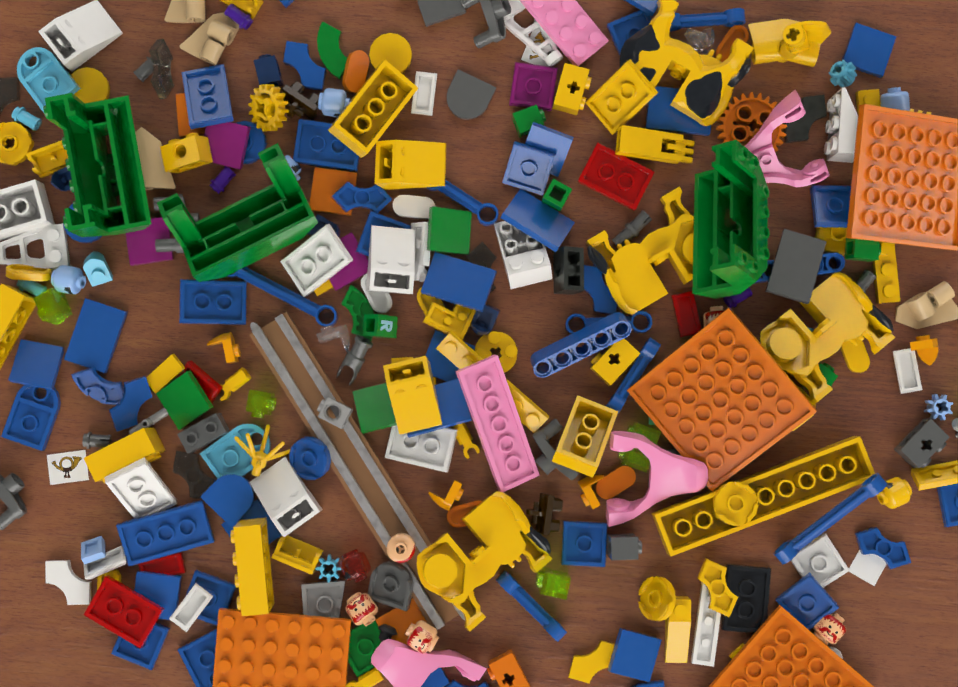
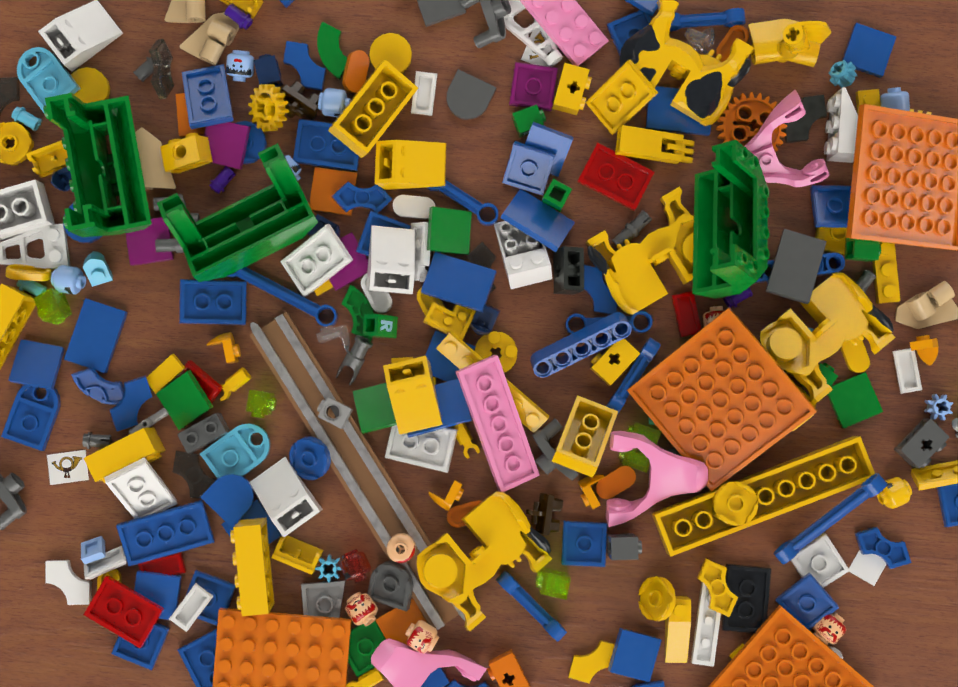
yellow plant [234,424,290,476] -> none
black piece [378,624,397,641] -> none
none -> light blue head [226,50,255,82]
none -> green tile [827,372,883,429]

